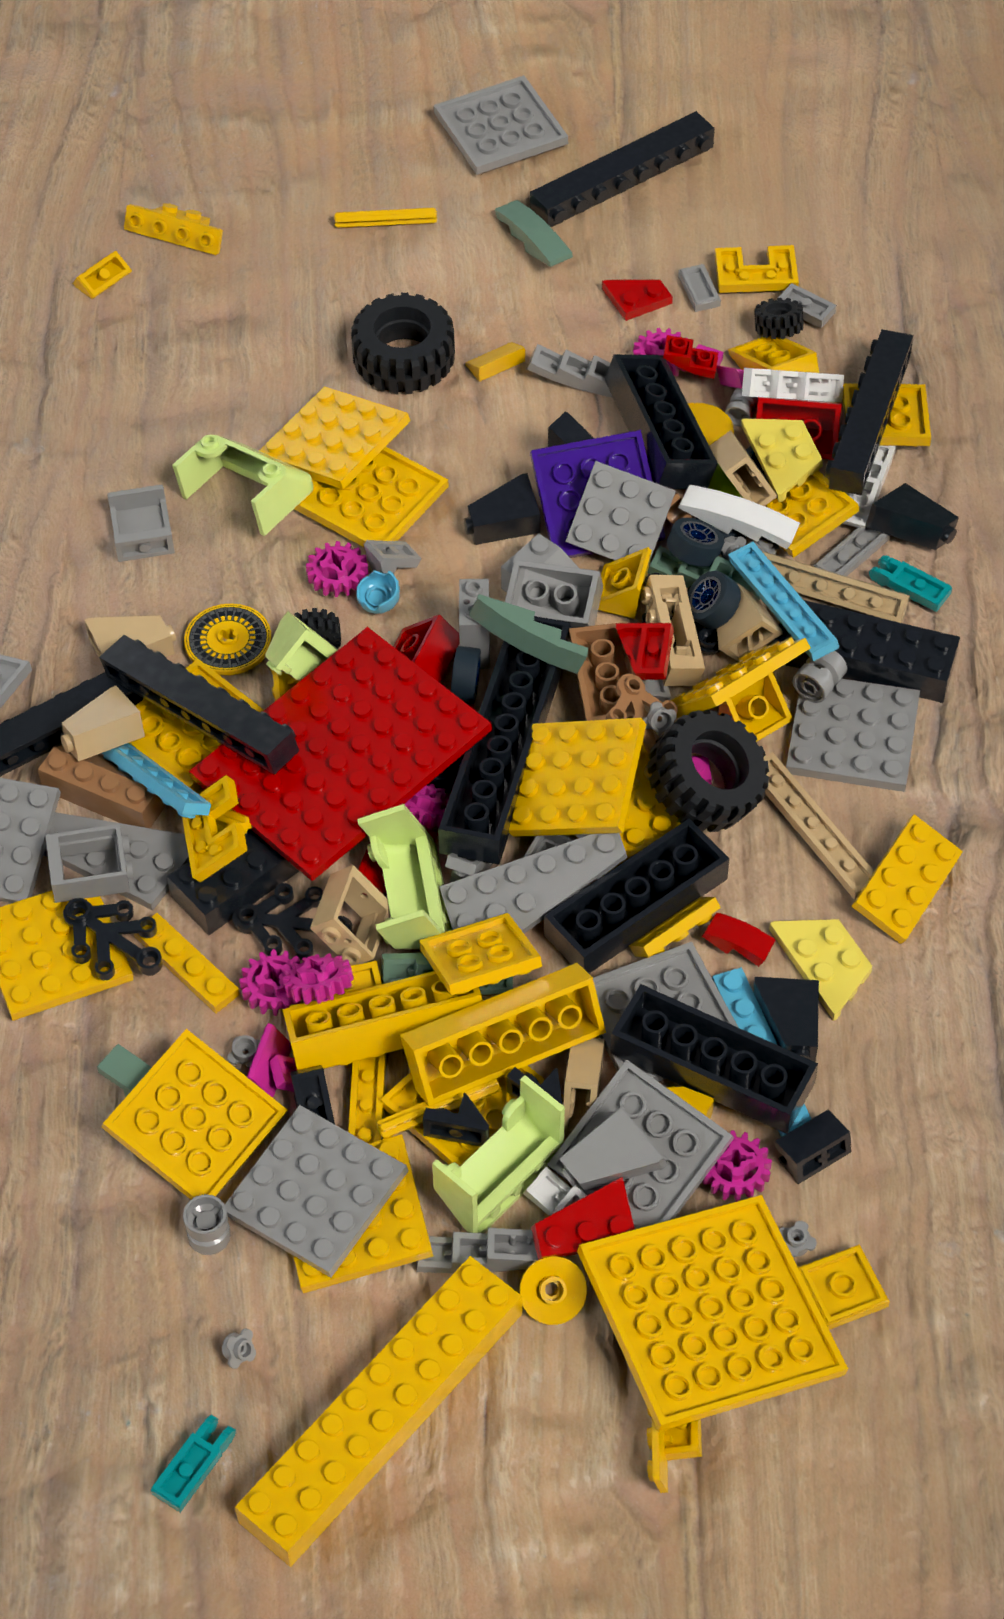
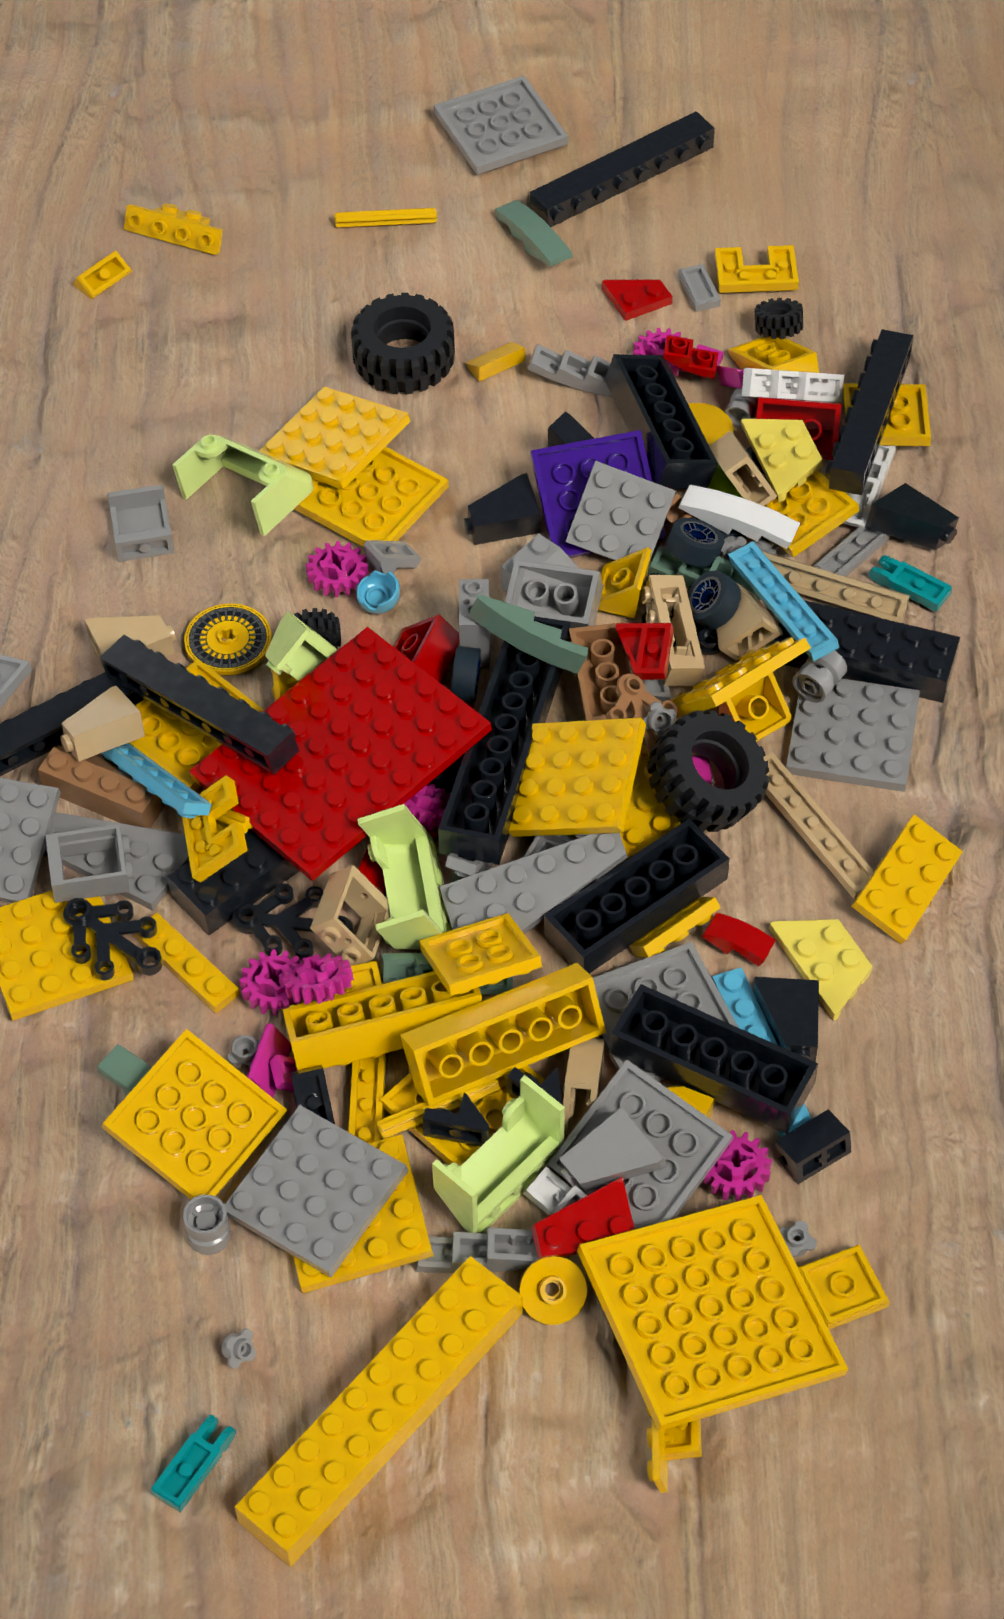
light grey plate [778,283,836,328] -> none

